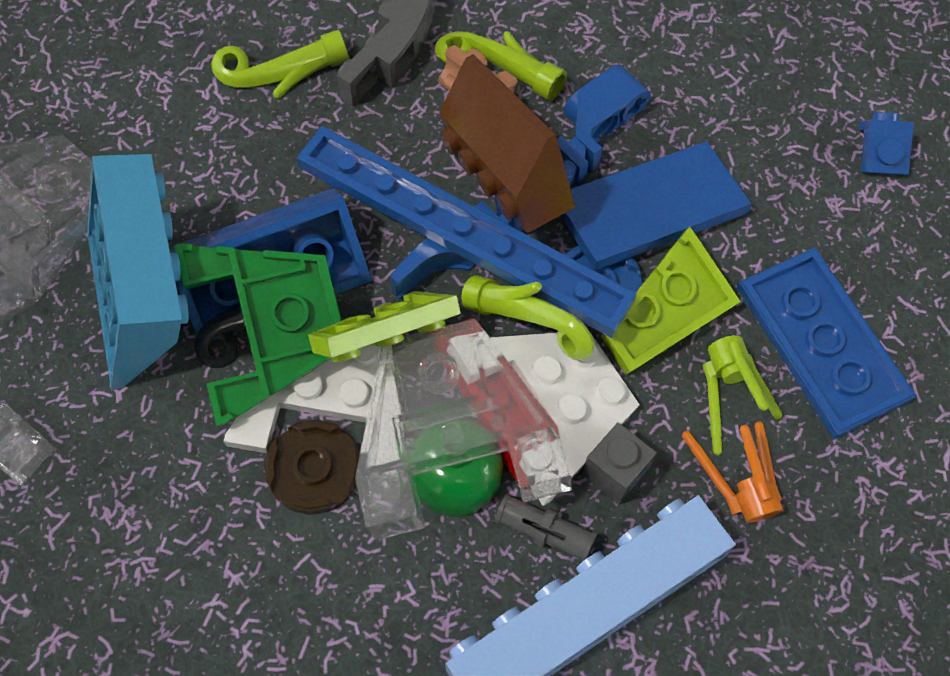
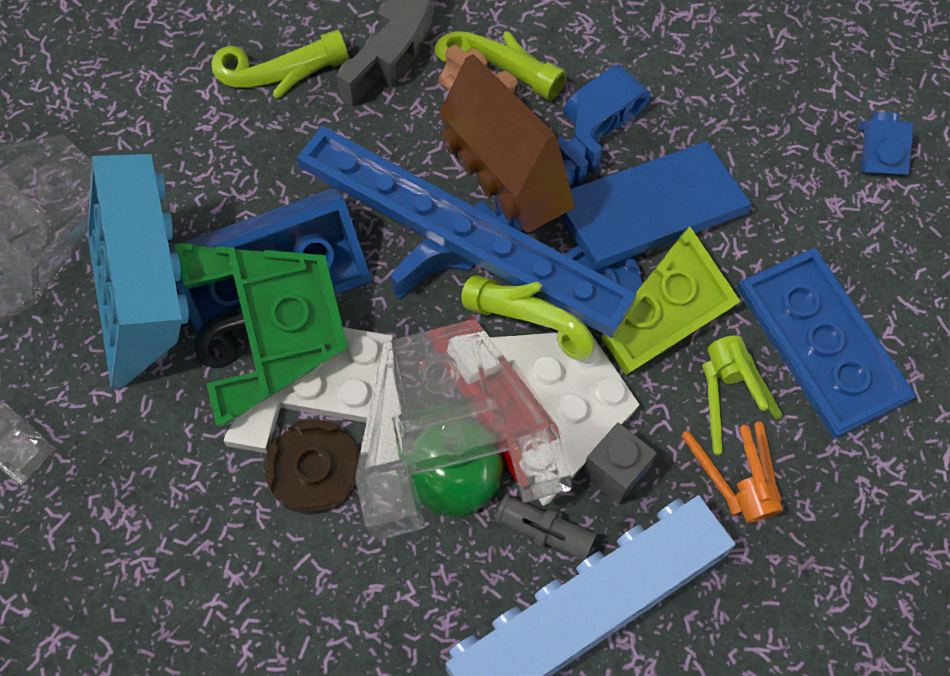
lime wing [308,291,461,362] -> none

